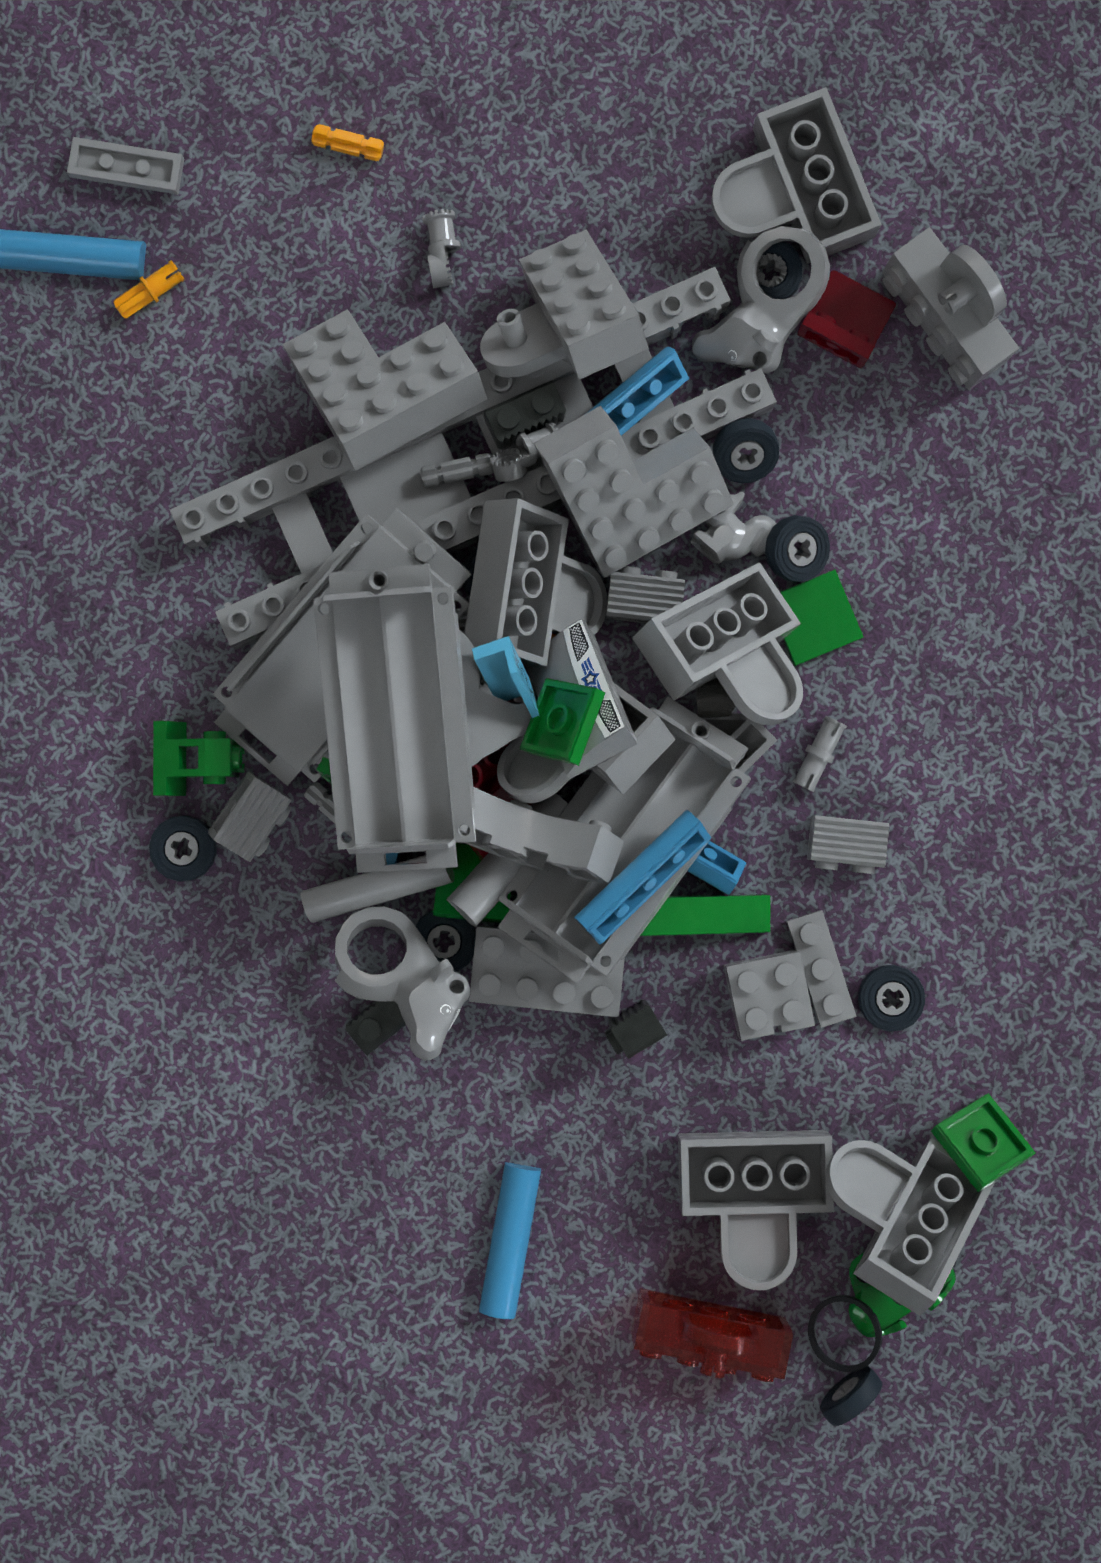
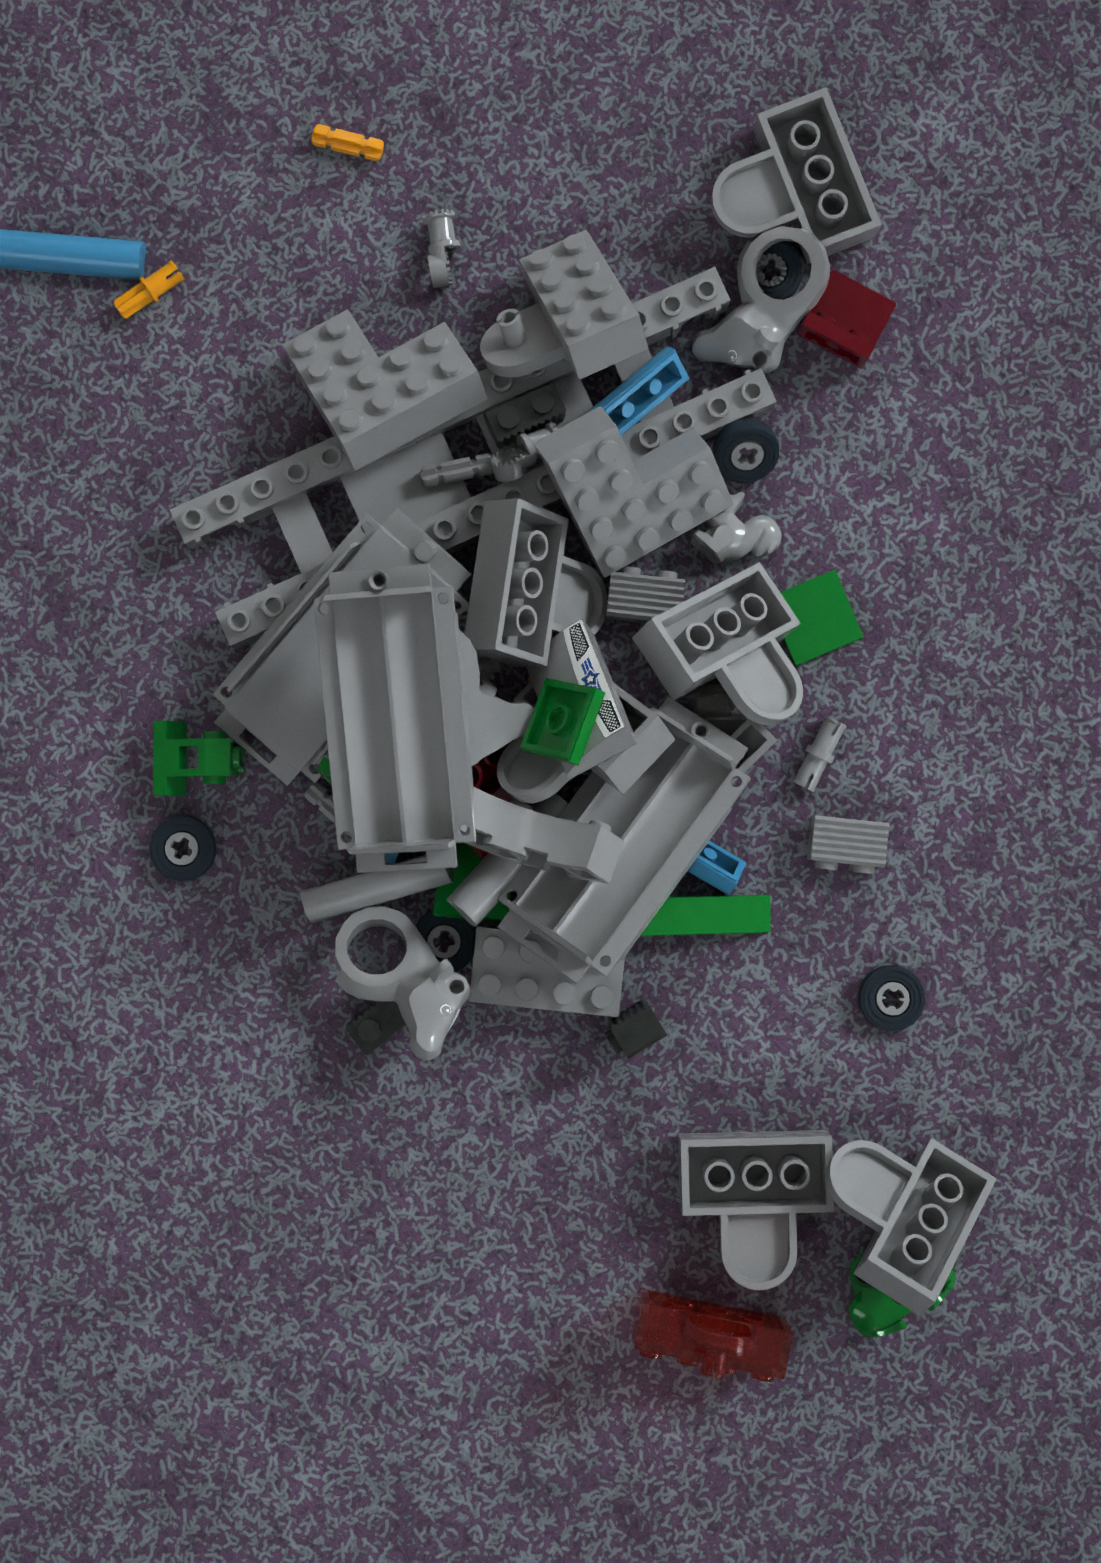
light grey plate [67,137,184,195] -> none
light grey brick [208,771,292,862] -> none
medium azure panel [472,636,539,718] -> none
dark azure brick [479,1162,541,1319] -> none
dark azure brick [574,810,711,945] -> none
light grey piece [723,950,815,1041] -> none
black bush [765,515,830,582] -> none
light grey plate [786,910,857,1028] -> none
black piece [808,1295,882,1372] -> none
black bush [819,1366,883,1426] -> none
light grey brick [882,227,1019,390] -> none
green tile [931,1093,1036,1192] -> none

